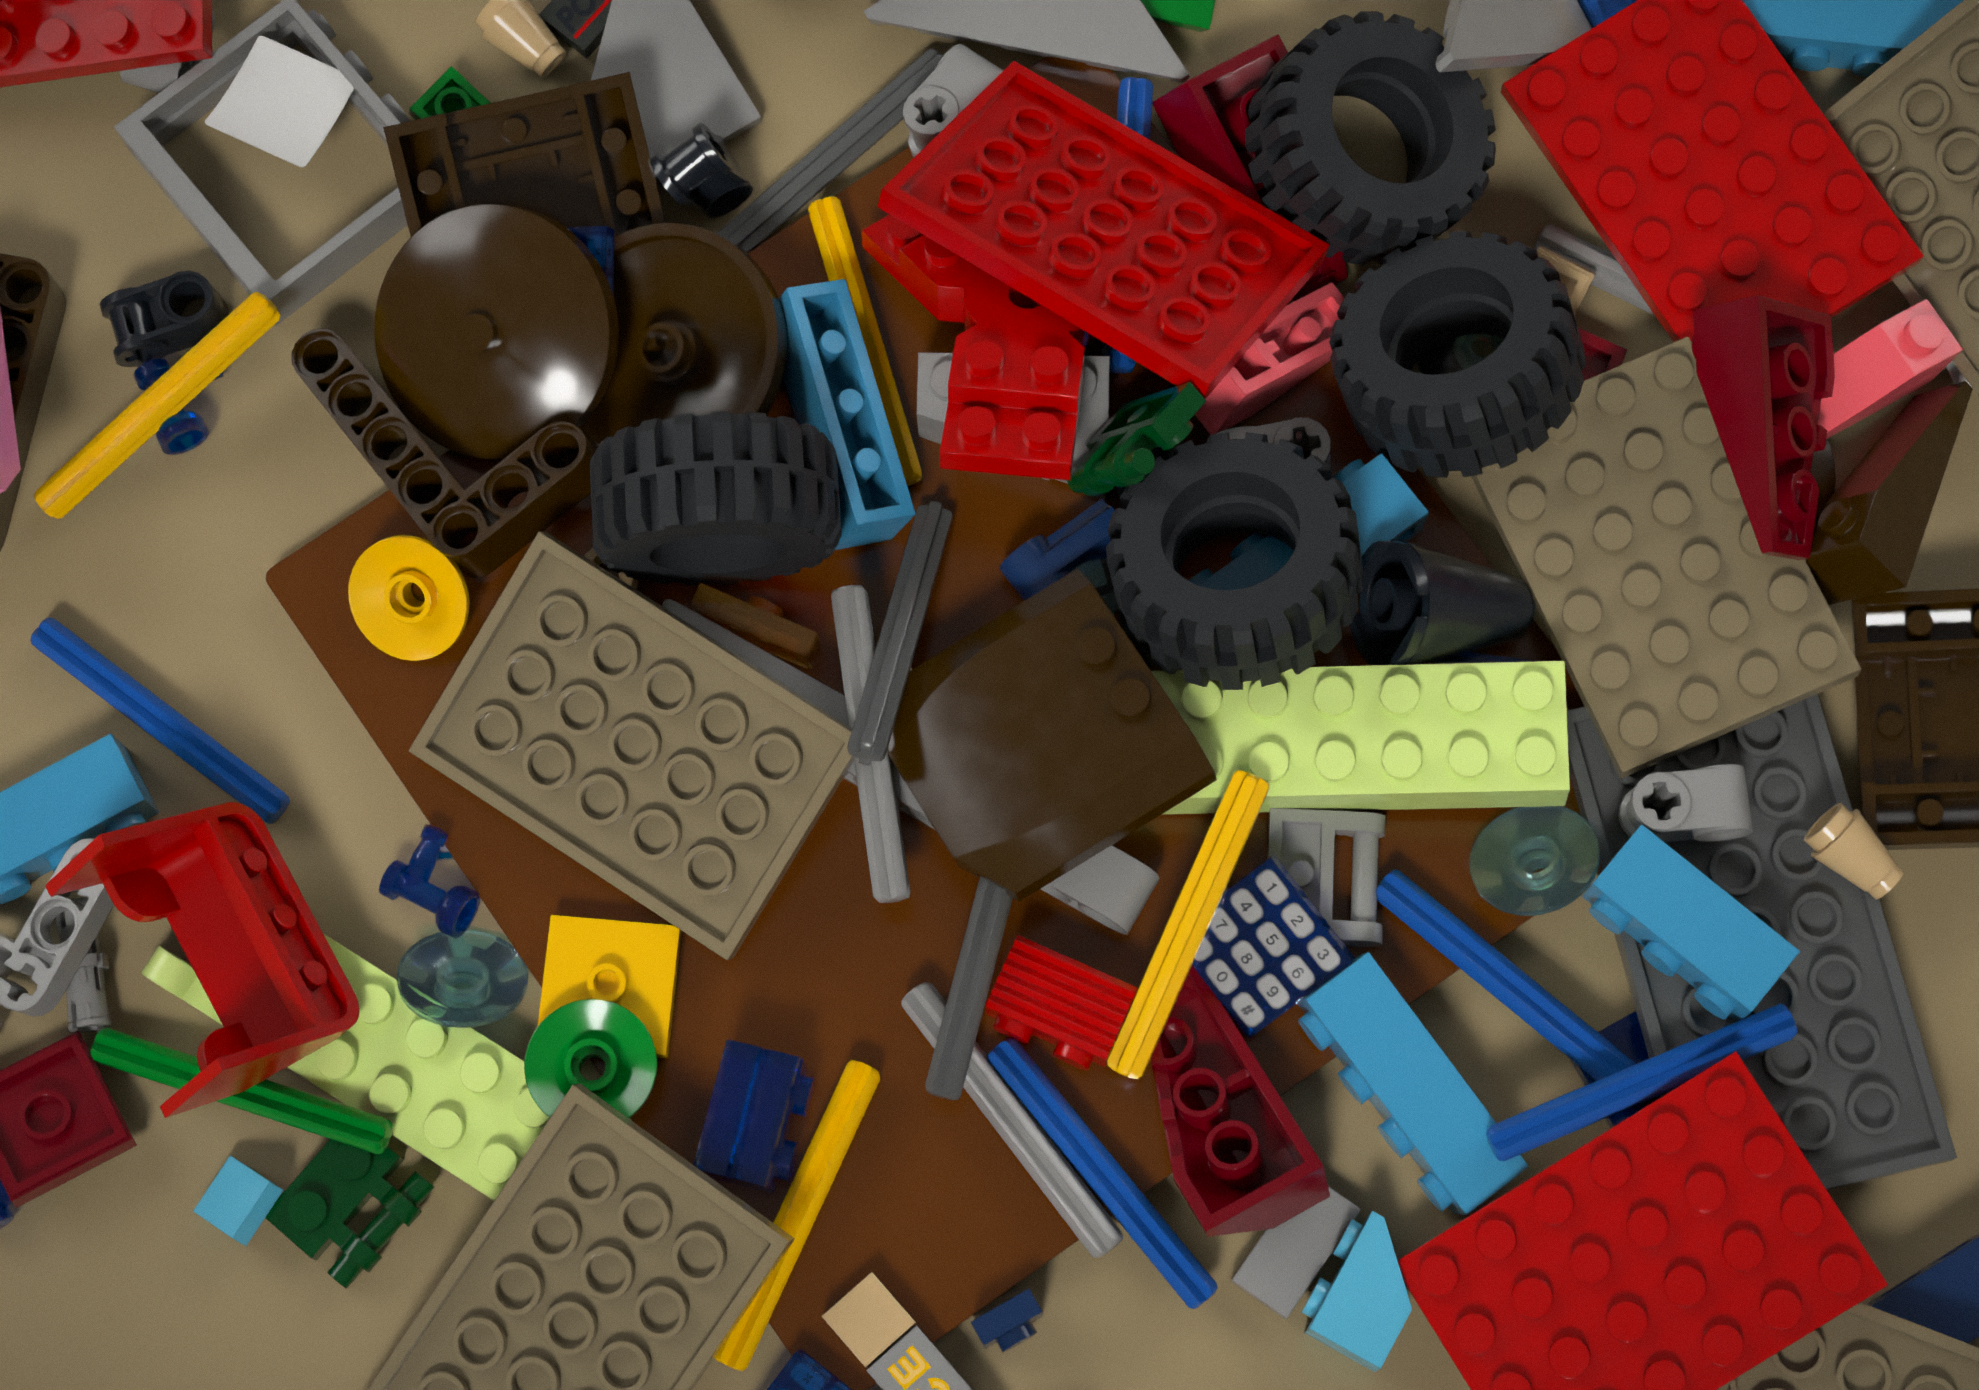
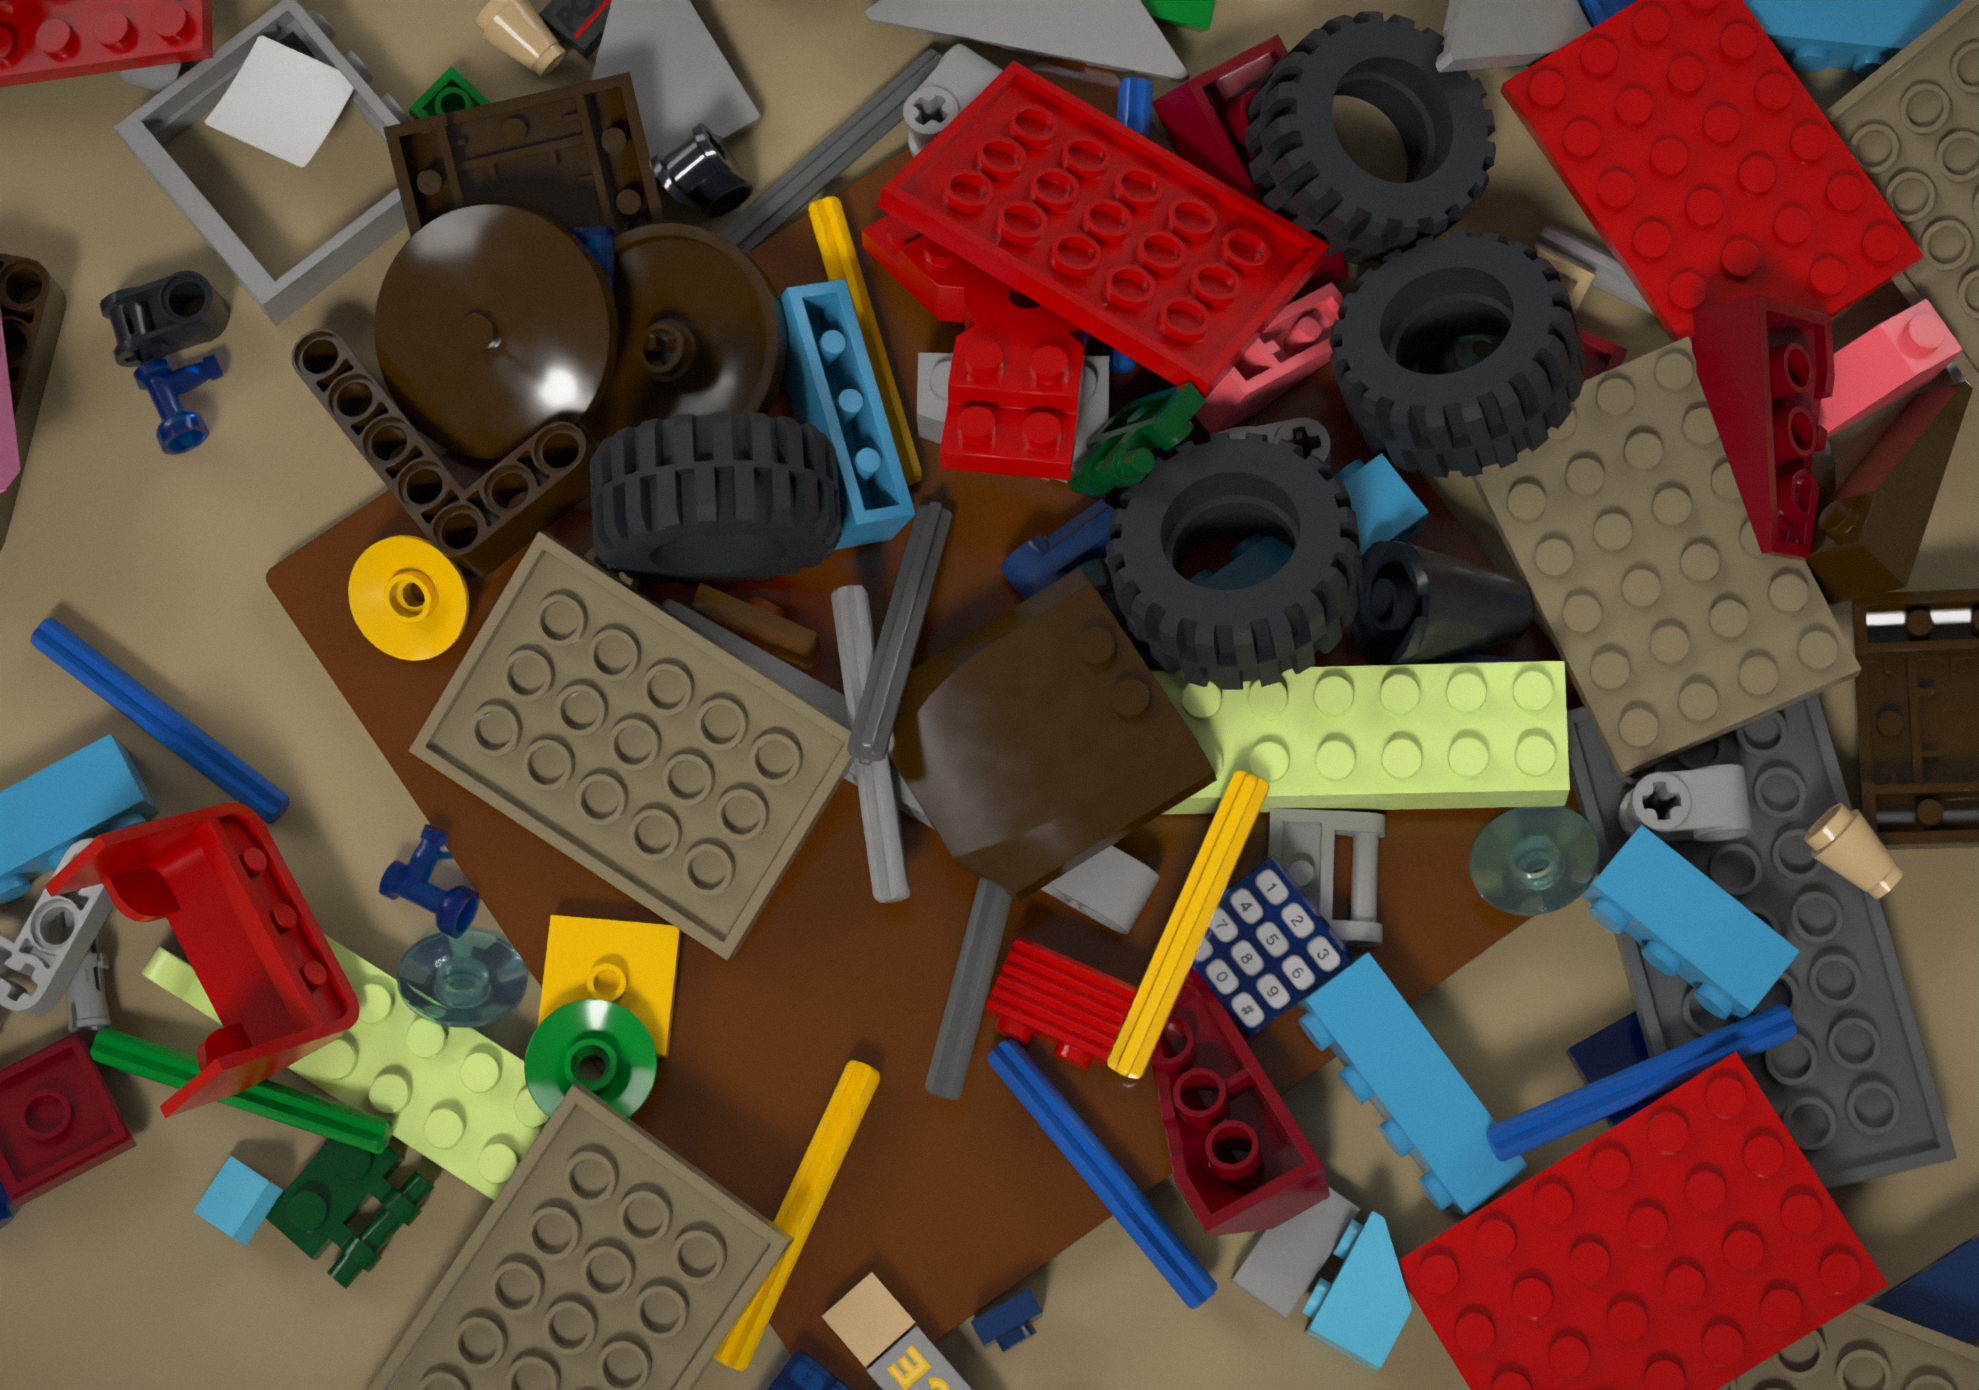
yellow axle [34,292,281,519] -> none
clear blue brick [693,1040,815,1193] -> none
light grey axle [901,982,1123,1258] -> none
blue axle [1376,869,1636,1081] -> none

